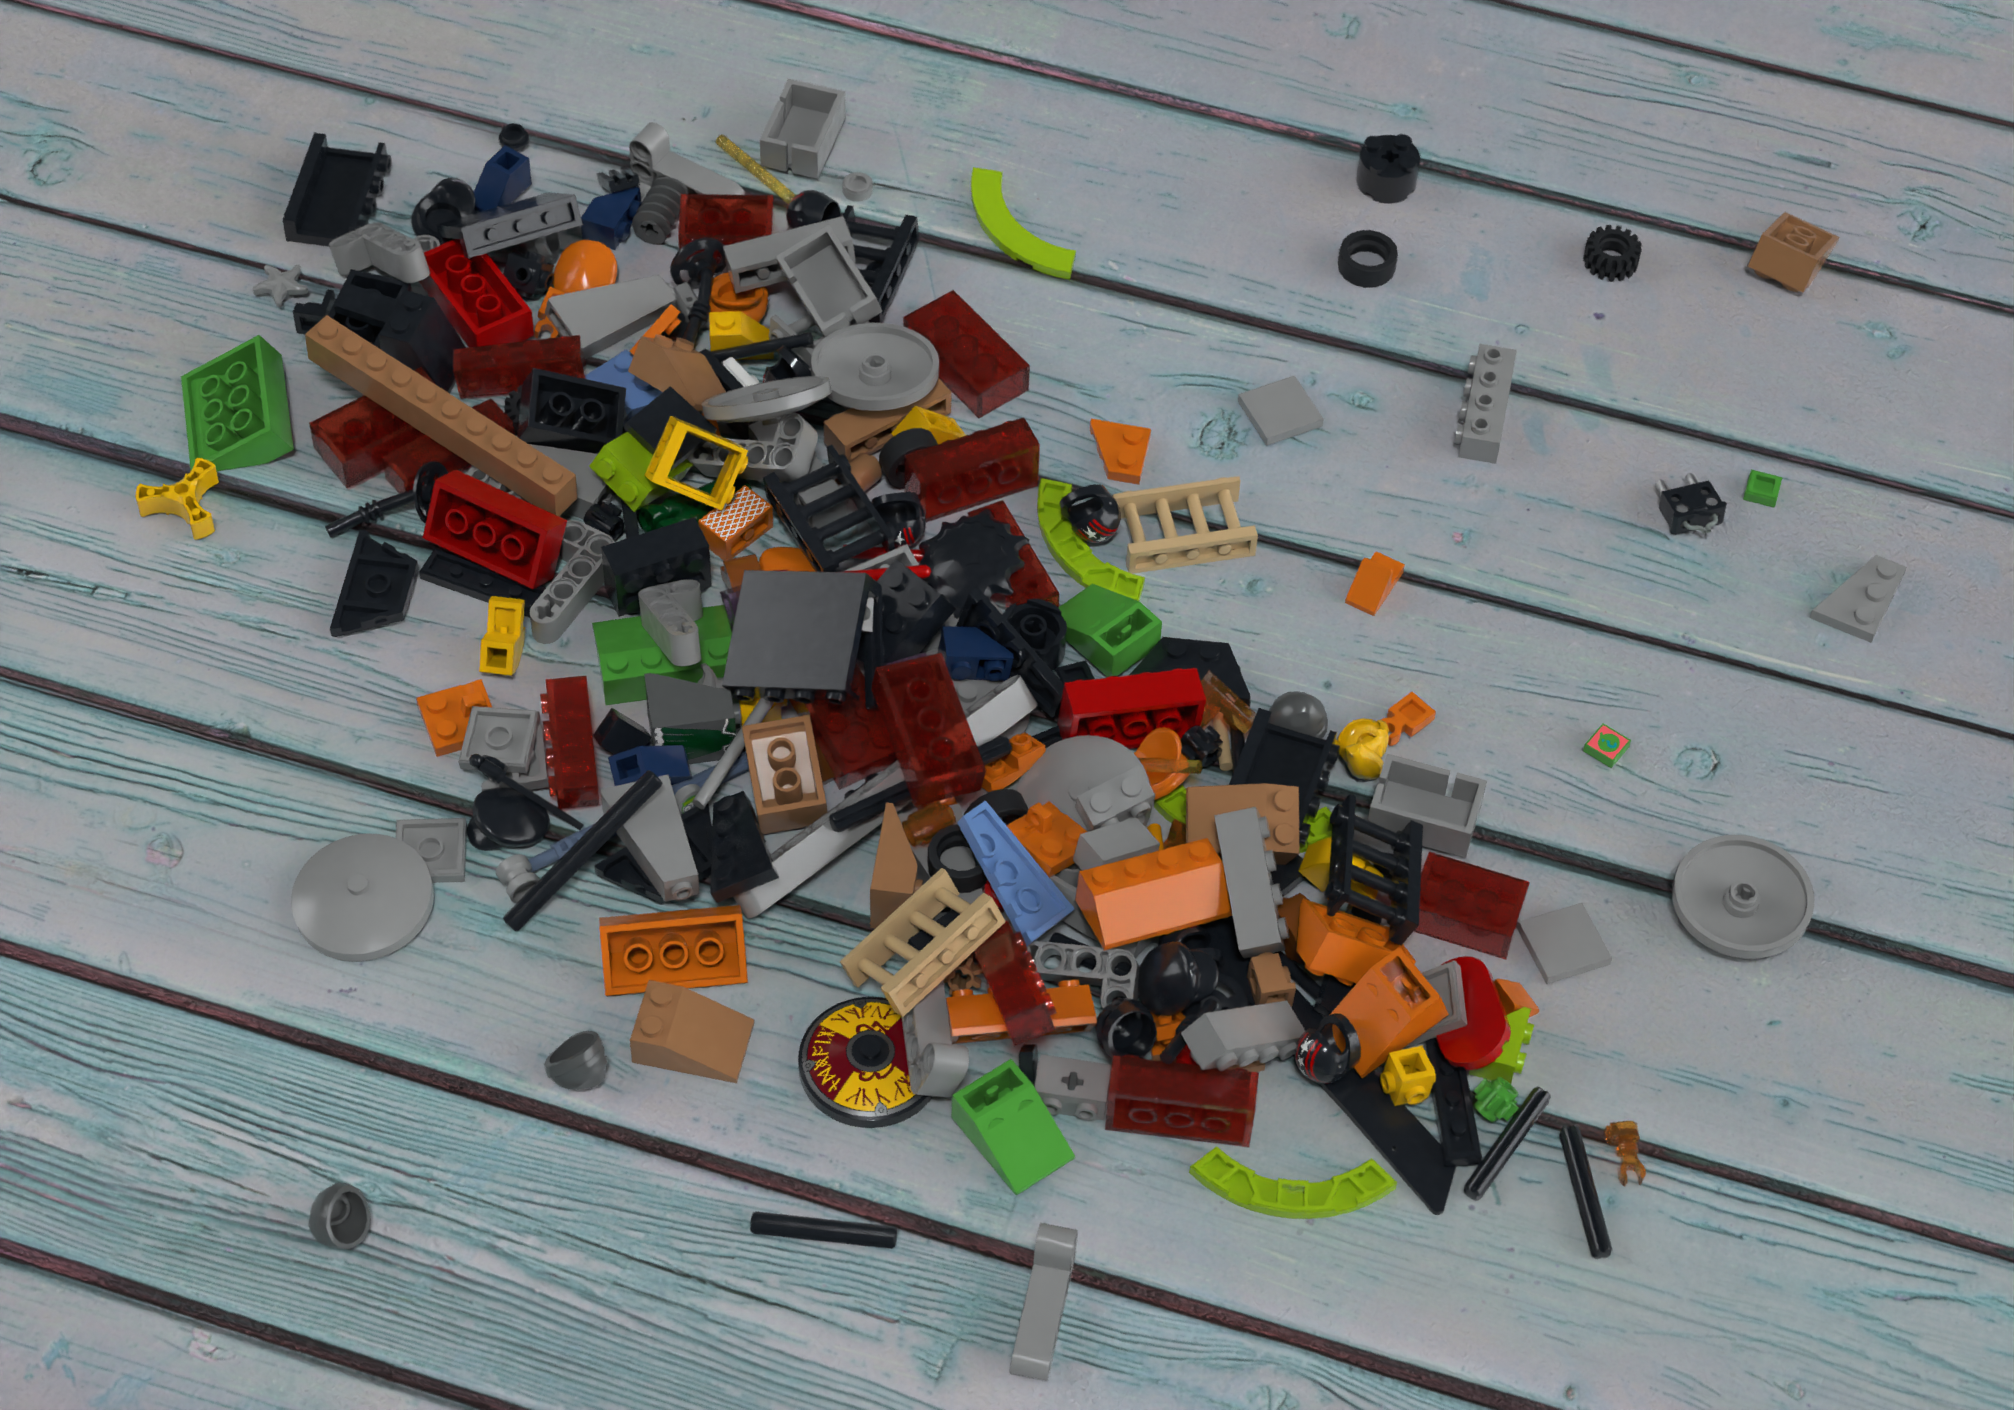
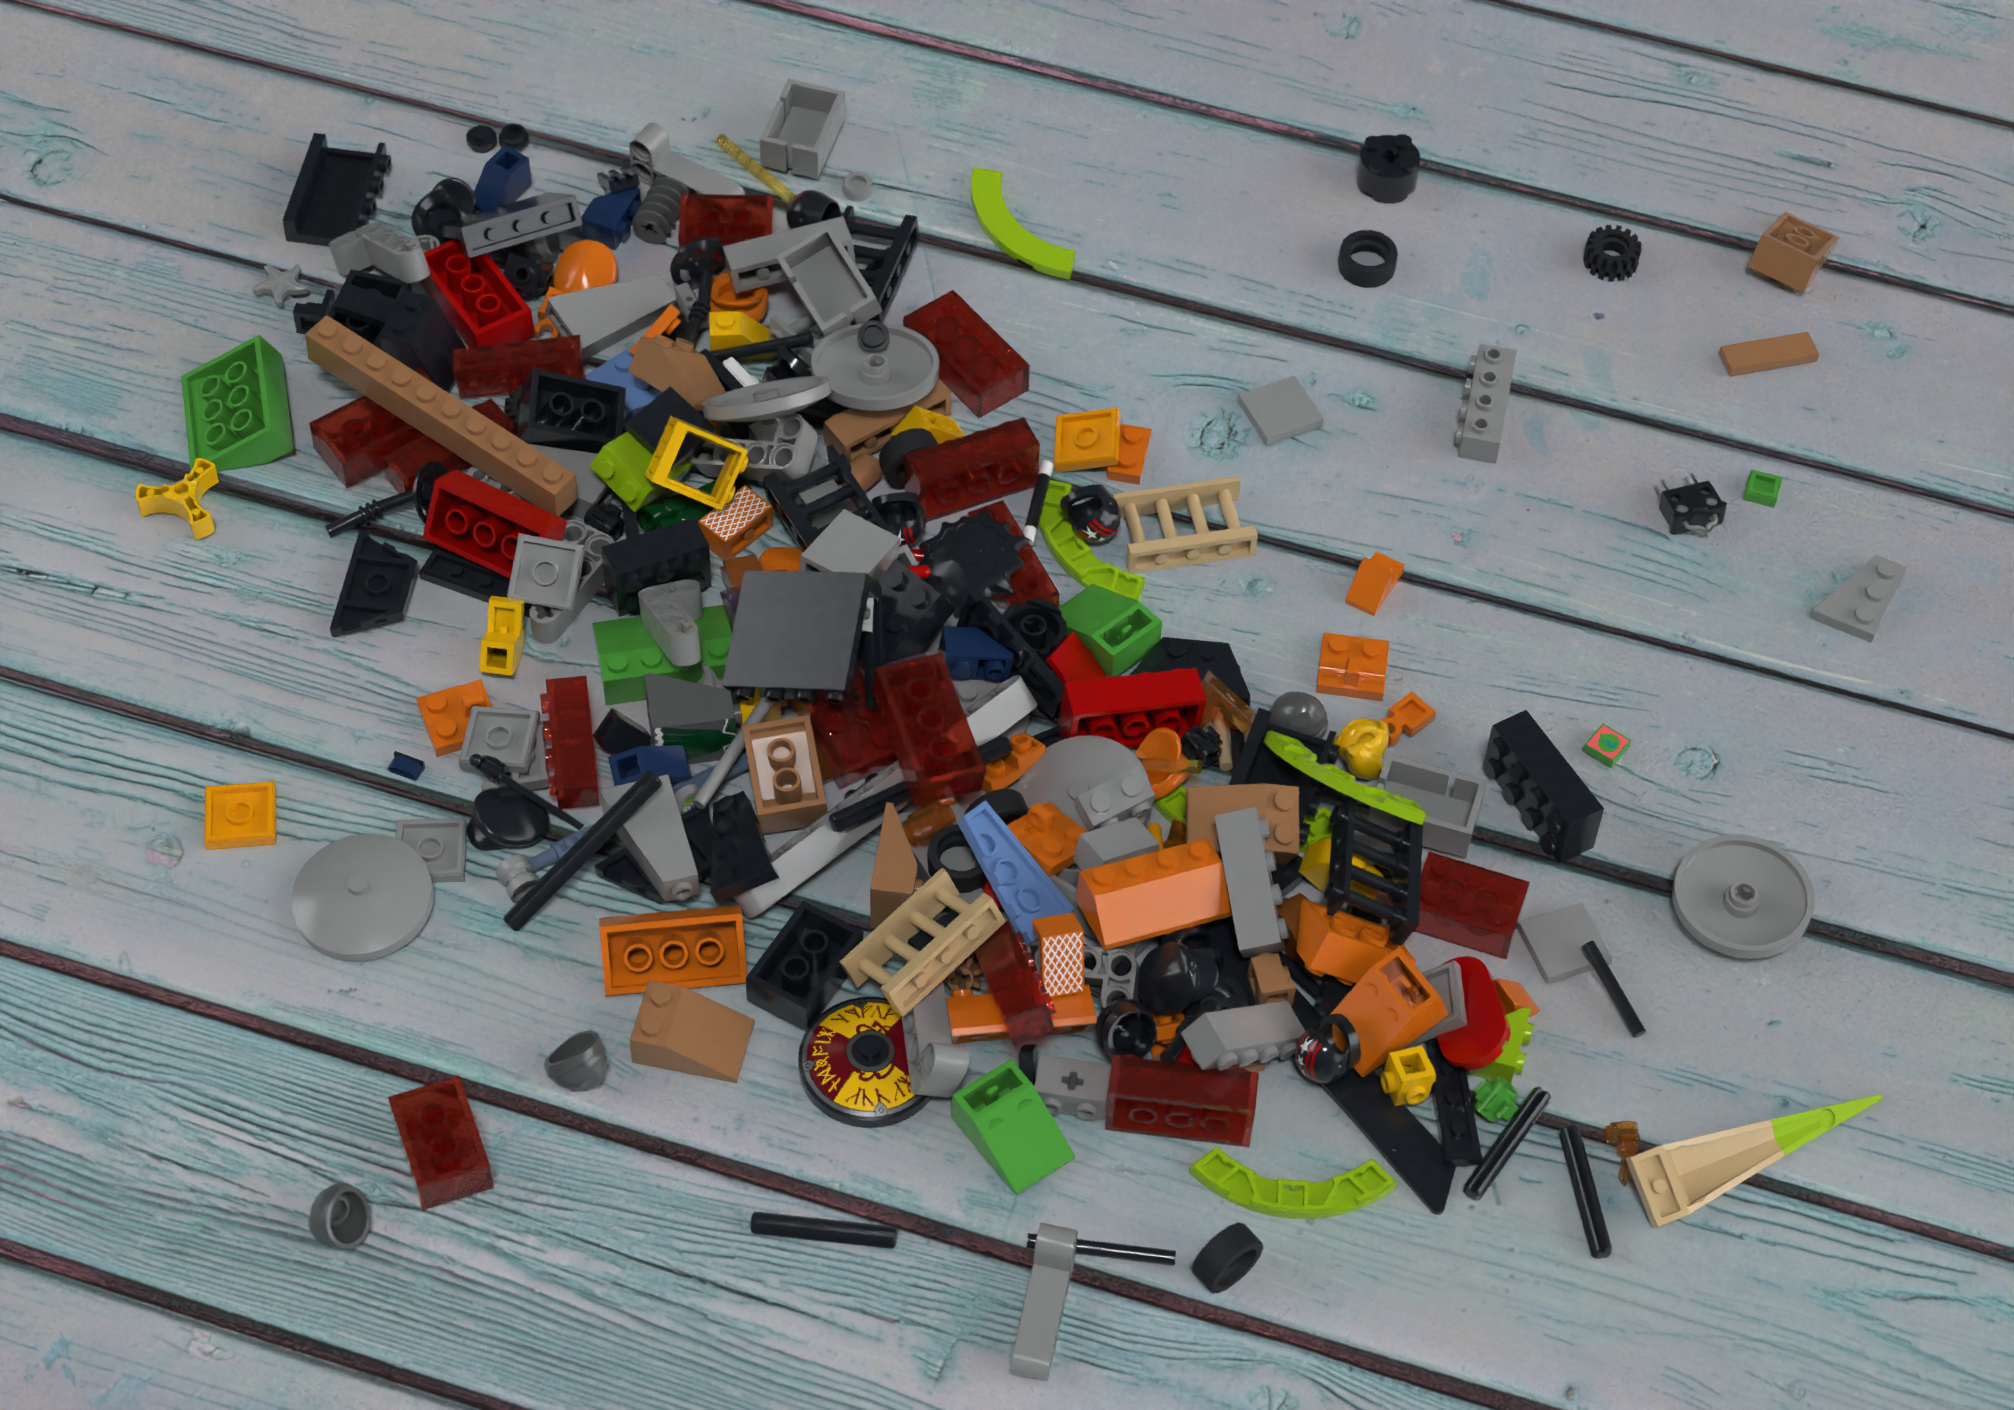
none -> light orange tile [204,781,276,850]
none -> dark blue piece [388,751,425,781]
none -> clear red brick [388,1075,494,1210]
none -> black plate [466,125,497,153]
none -> light grey tile [507,534,586,612]
none -> black brick [746,901,864,1031]
none -> light grey brick [799,509,900,582]
none -> black plate [858,320,890,353]
none -> black bar [1022,460,1054,546]
none -> black bar [1027,1233,1176,1265]
none -> orange panel [1032,913,1084,999]
none -> red piece [1046,631,1106,684]
none -> light orange tile [1054,407,1121,473]
none -> black tyre [1192,1223,1263,1293]
none -> lime tile [1263,730,1427,825]
none -> orange hinge [1316,632,1389,701]
none -> black brick [1483,710,1604,864]
none -> black bar [1582,941,1646,1038]
none -> tan plate [1625,1094,1884,1228]
none -> medium nougat tile [1719,332,1819,376]

